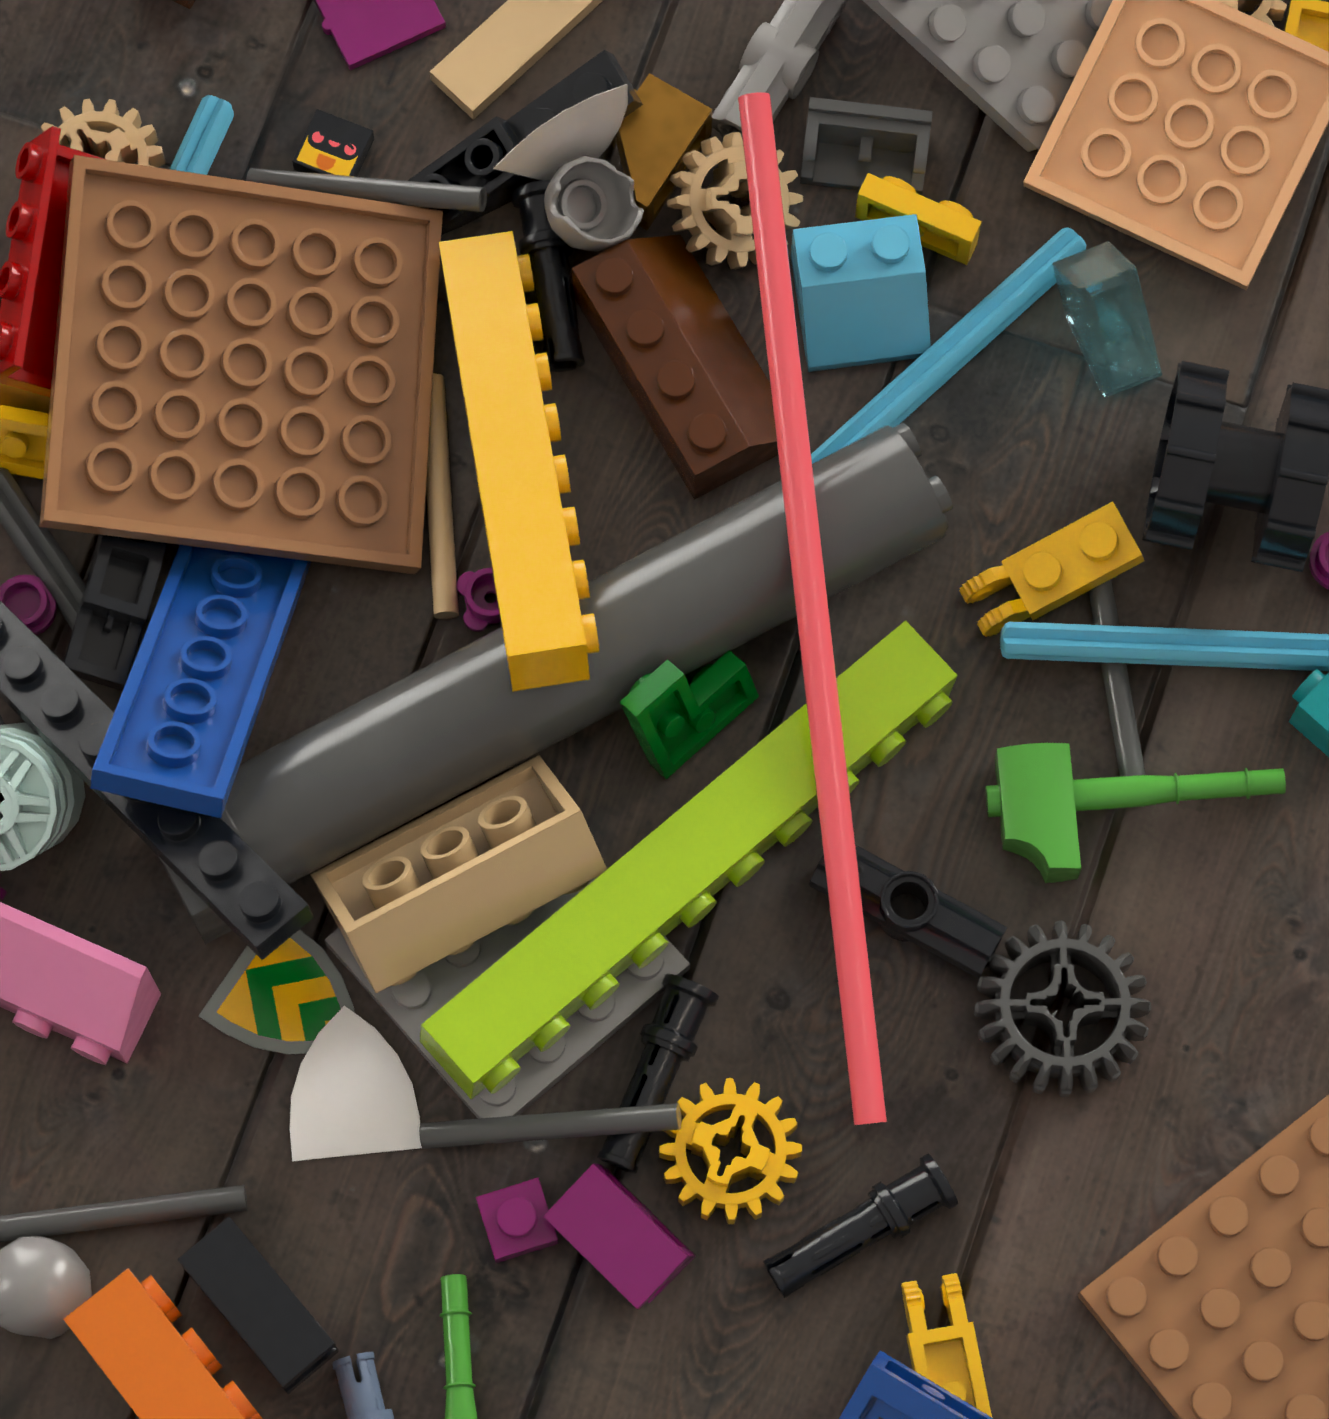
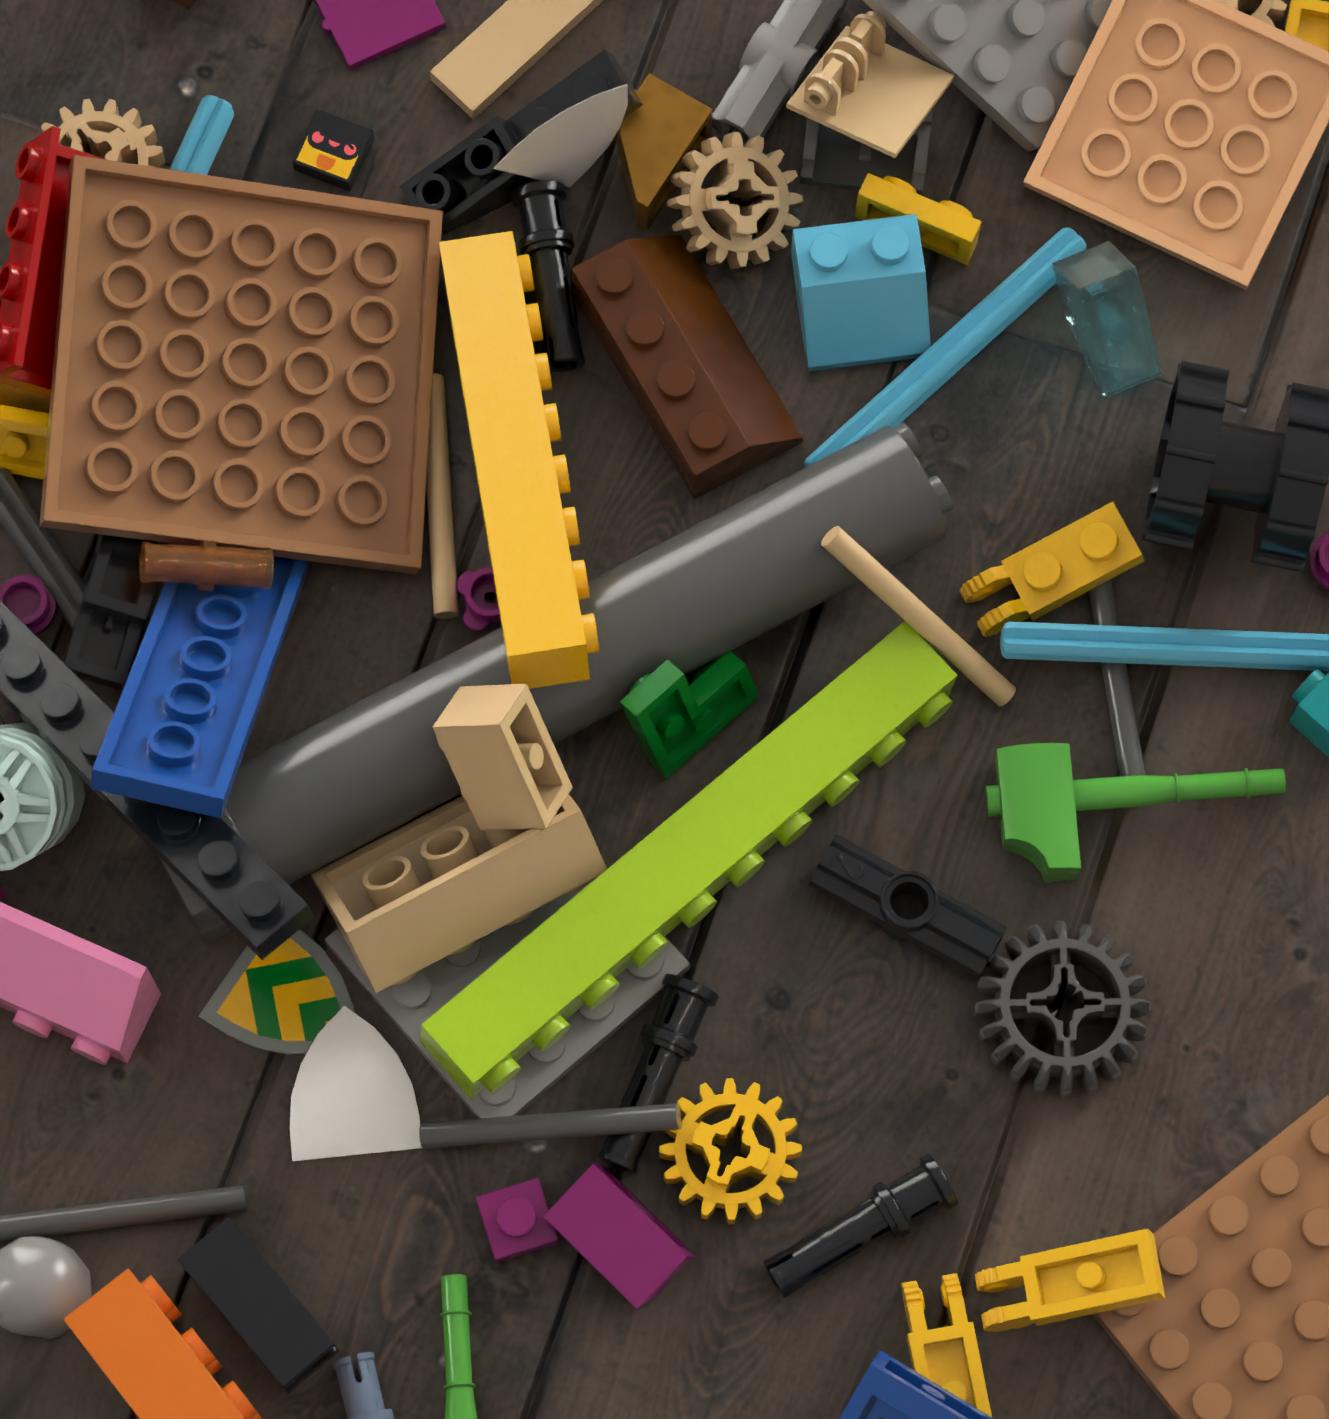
dark grey piece [246,168,487,212] -> none
light grey hair [544,156,644,252] -> none
coral piece [738,92,887,1125] -> none
none -> clear orange pin [139,540,274,591]
none -> tan brick [432,684,573,830]
none -> tan hinge [786,11,954,158]
none -> tan bar [821,526,1016,706]
none -> yellow hinge [975,1228,1165,1332]

